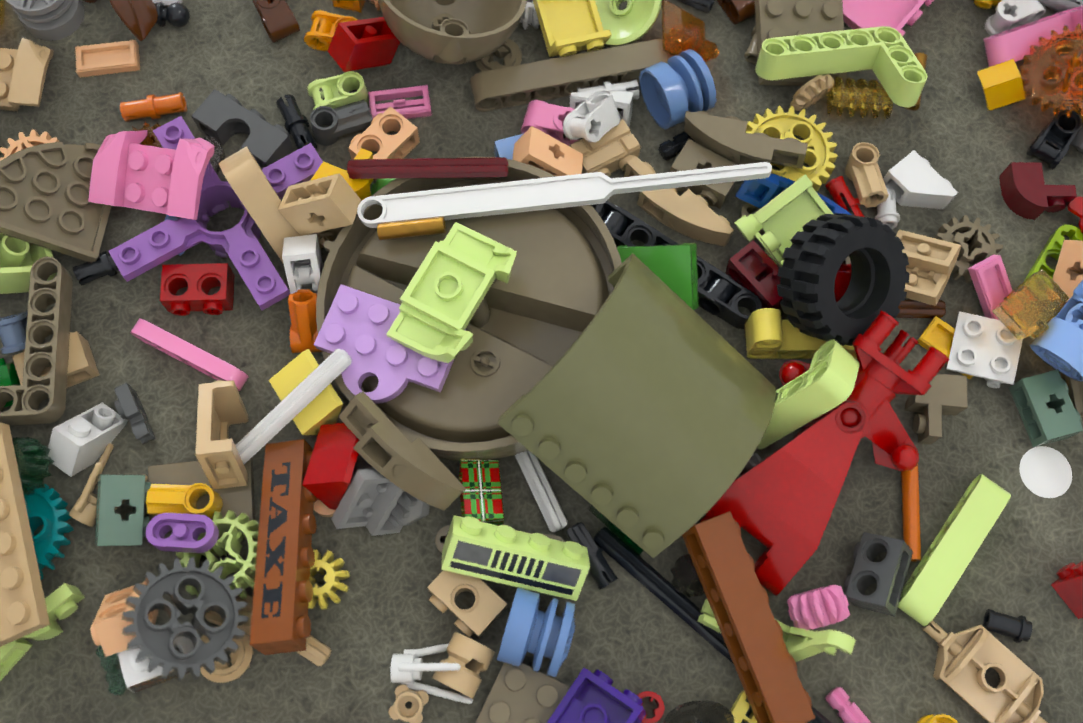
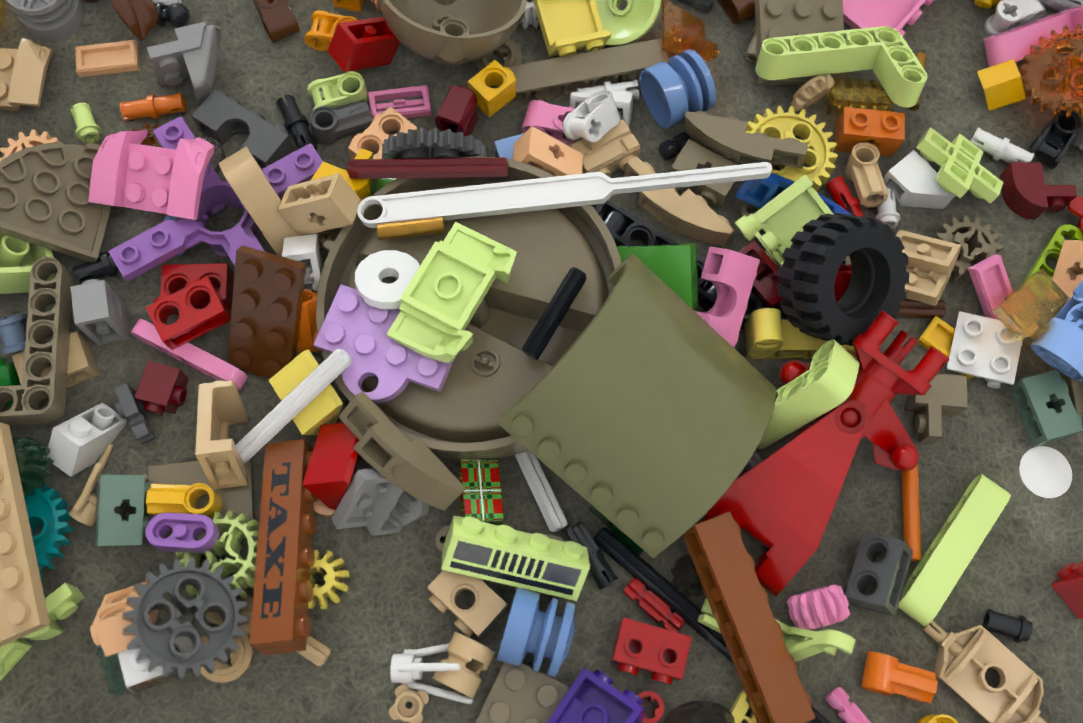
none -> yellowish green pin [70,103,101,143]
none -> light grey brick [70,279,130,345]
none -> dark red brick [134,361,188,416]
none -> red brick [145,277,231,350]
none -> light grey piece [147,22,222,106]
none -> reddish brown plate [227,245,307,379]
none -> white tile [355,250,420,310]
none -> dark grey gear [382,128,485,159]
none -> dark red brick [435,85,478,136]
none -> yellow brick [467,60,516,118]
none -> black axle [522,267,586,360]
none -> red brick [610,618,692,685]
none -> red axle [623,578,685,632]
none -> bright pink arch [695,246,760,348]
none -> orange brick [834,107,905,157]
none -> orange piece [861,651,938,703]
none -> yellowish green plate [916,127,1003,204]
none -> white pin [971,127,1034,164]

